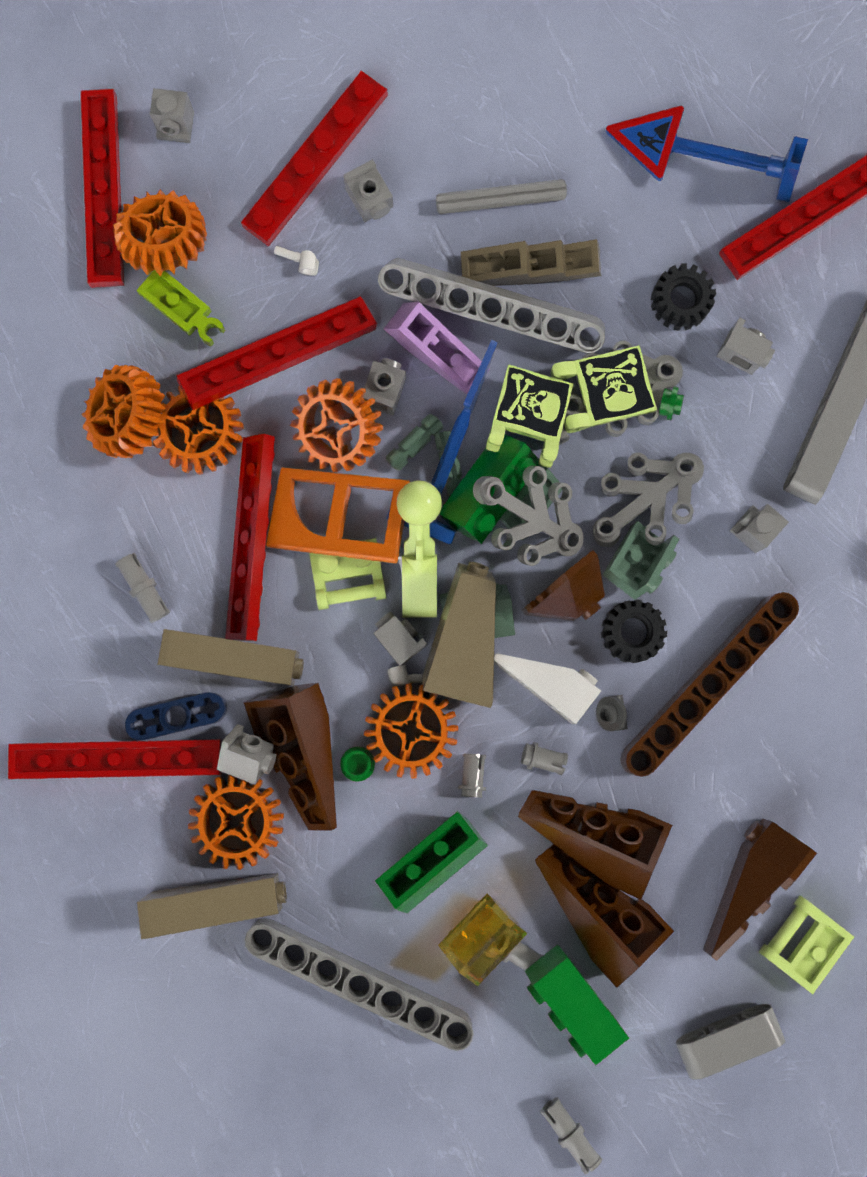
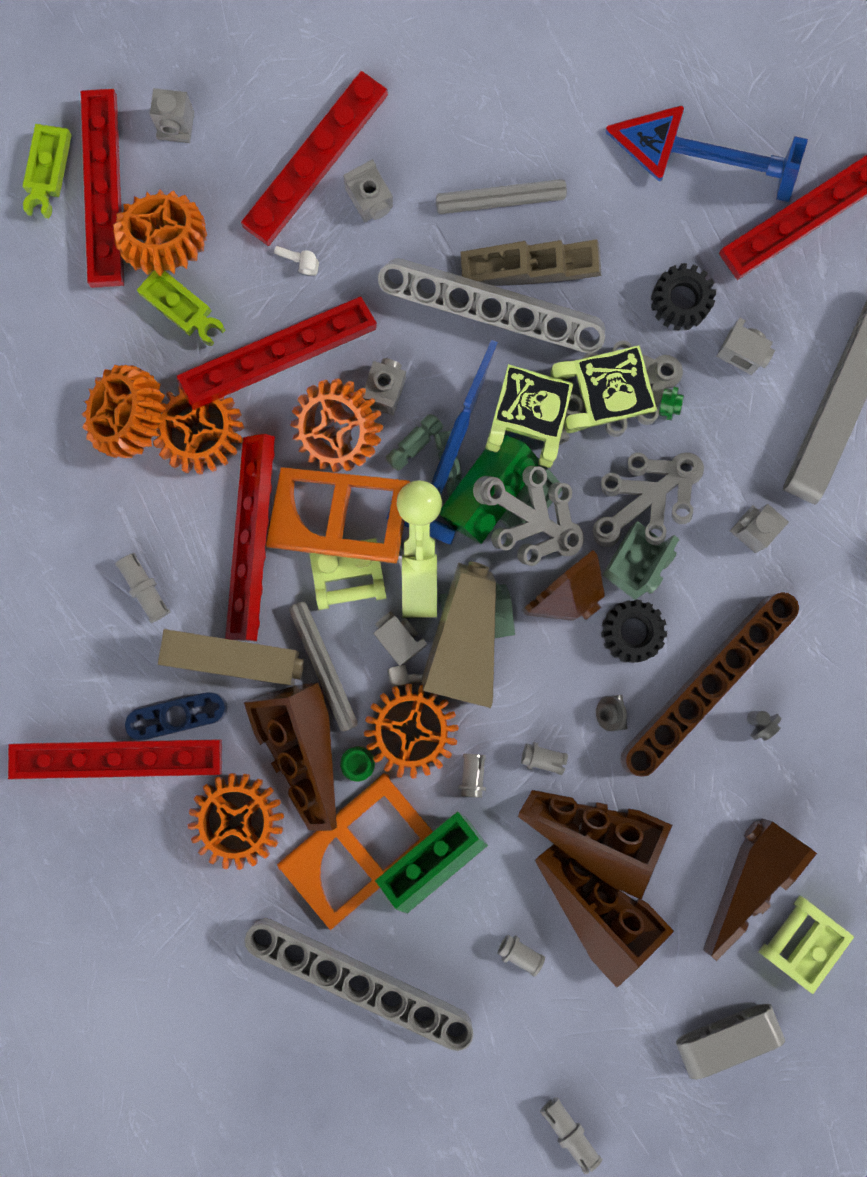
dark tan slope [137,873,287,939] -> none
light grey brick [217,724,276,785] -> none
lavender slope [384,302,490,394] -> none
clear yellow brick [438,893,527,986] -> none
white slope [494,653,601,724] -> none
green brick [525,944,629,1066] -> none
none -> lime plate [22,124,72,219]
none -> orange window [277,773,433,930]
none -> light grey axle [289,602,358,731]
none -> dark grey plate [747,711,782,741]

